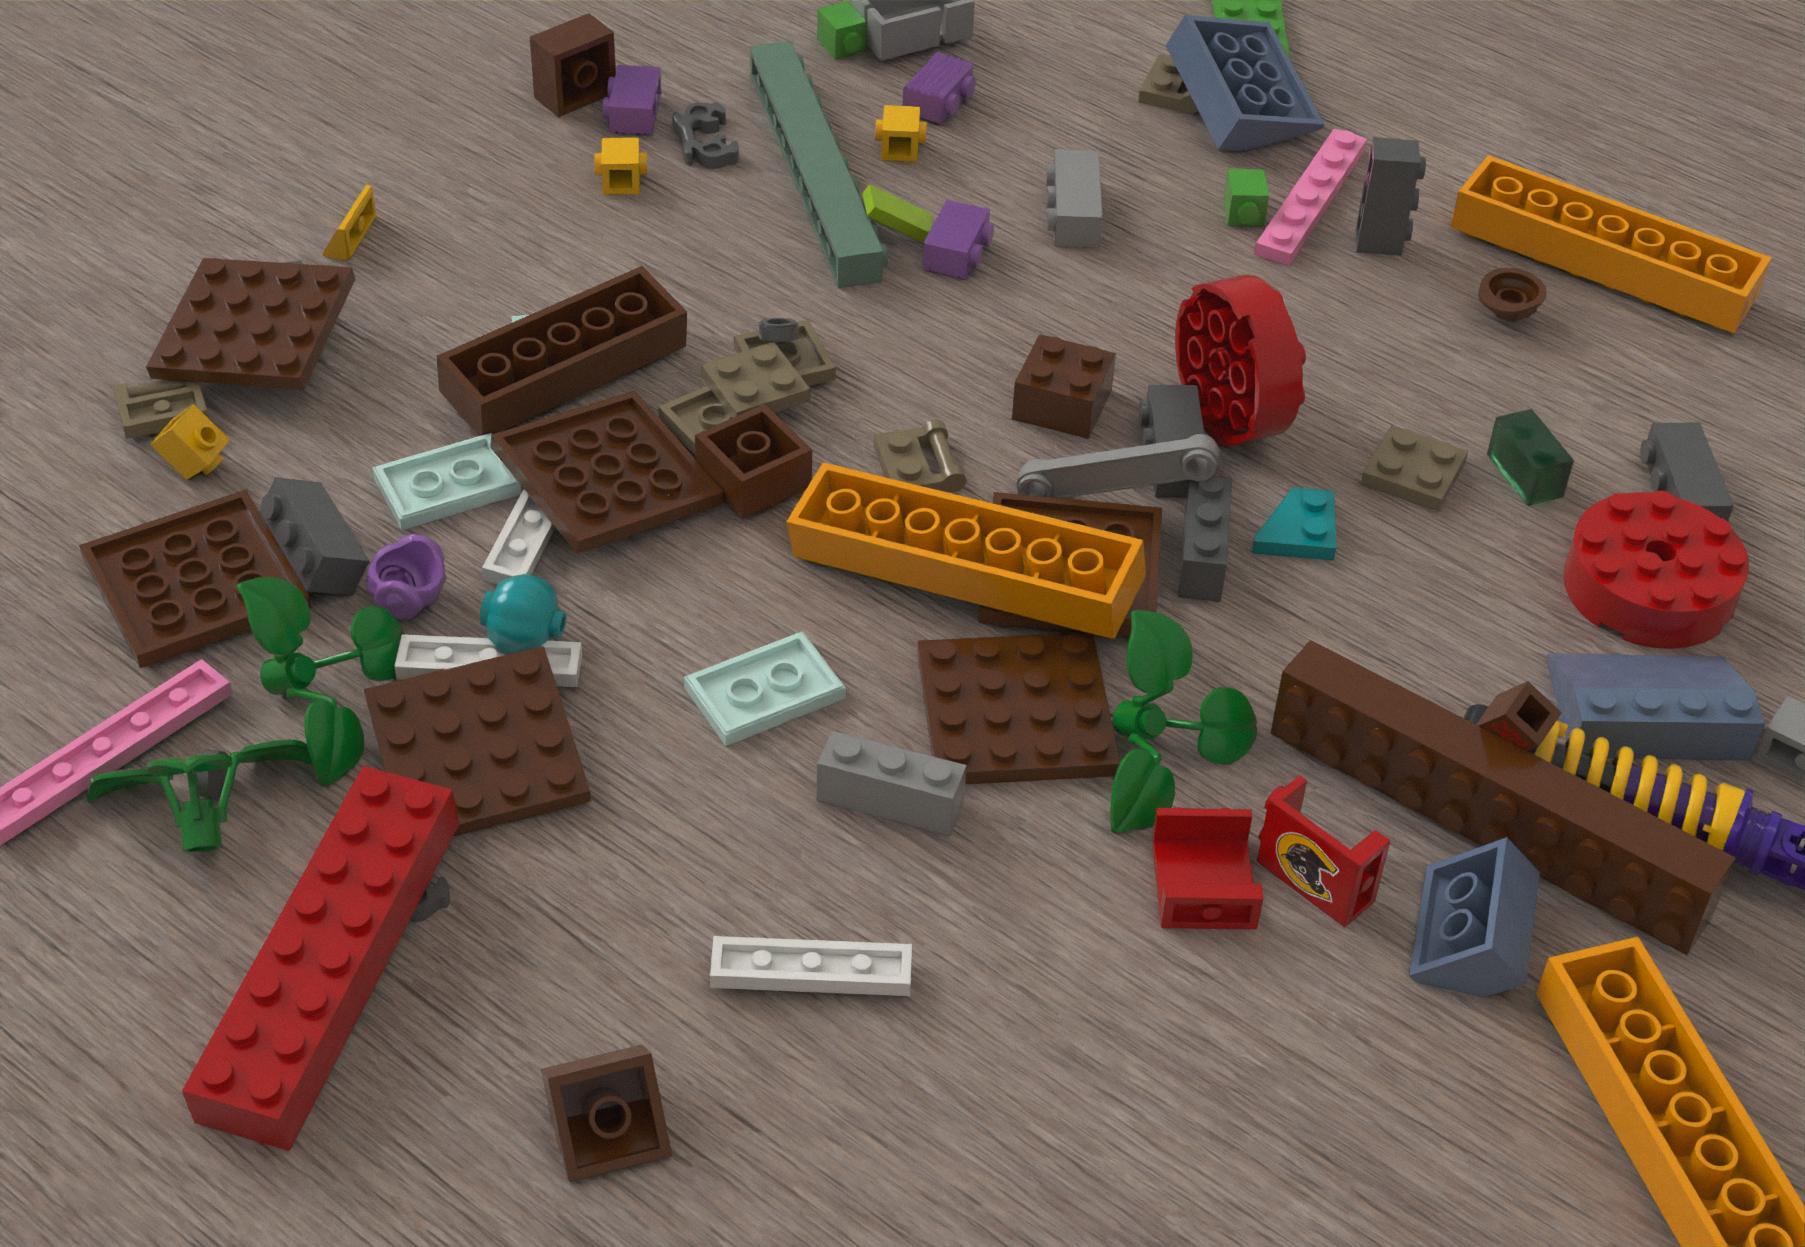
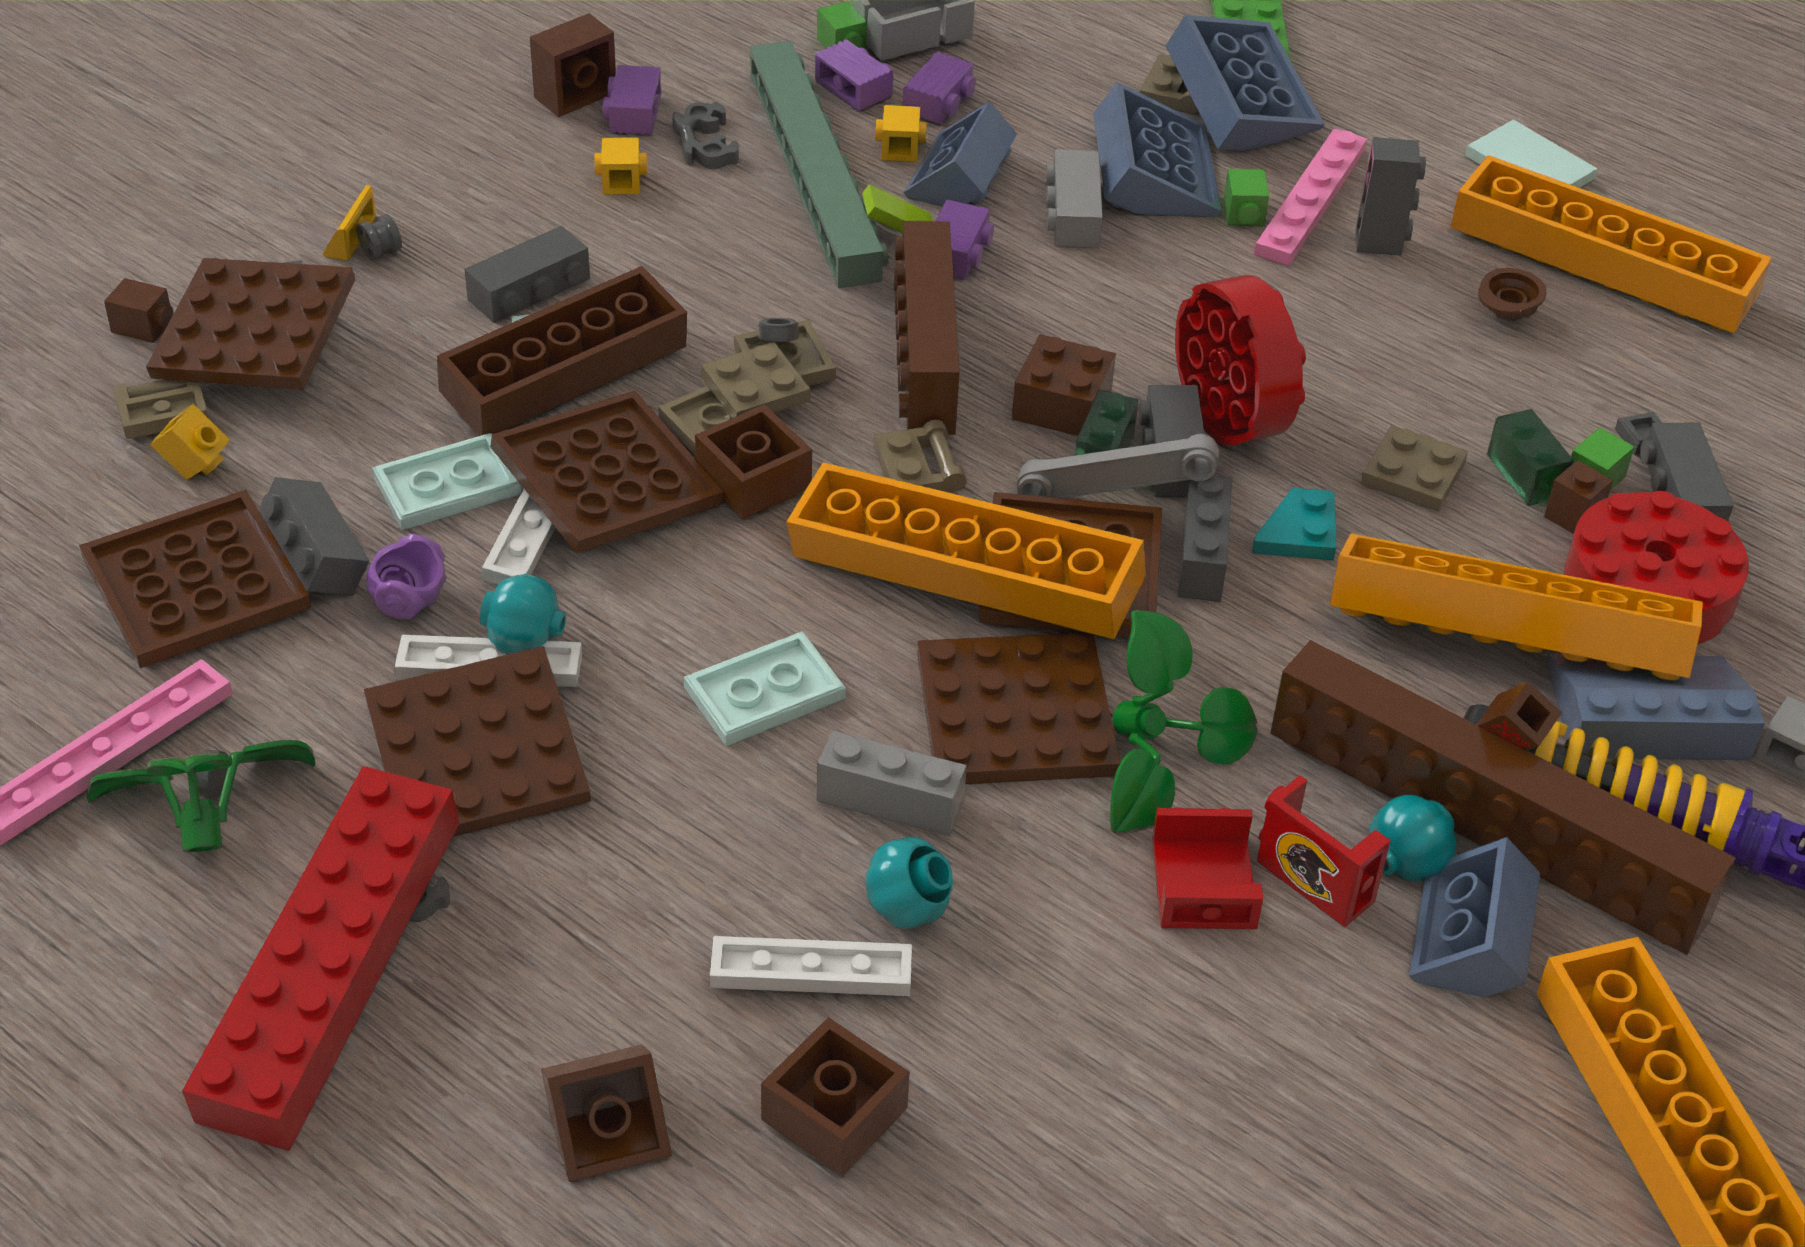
green plant [236,577,405,787] -> none
none -> reddish brown brick [104,278,174,343]
none -> dark grey wheel [356,214,402,260]
none -> dark grey brick [464,225,590,323]
none -> reddish brown brick [761,1017,910,1176]
none -> medium lavender brick [815,39,894,112]
none -> teal plant [865,837,953,929]
none -> reddish brown brick [894,221,960,435]
none -> sand blue slope [903,101,1017,206]
none -> clear green brick [1075,390,1139,456]
none -> sand blue slope [1093,82,1222,217]
none -> light orange brick [1330,533,1703,680]
none -> teal plant [1369,795,1457,882]
none -> light aqua tile [1465,119,1597,188]
none -> reddish brown brick [1544,461,1613,534]
none -> bright green brick [1567,428,1635,490]
none -> dark grey tile [1615,411,1662,455]

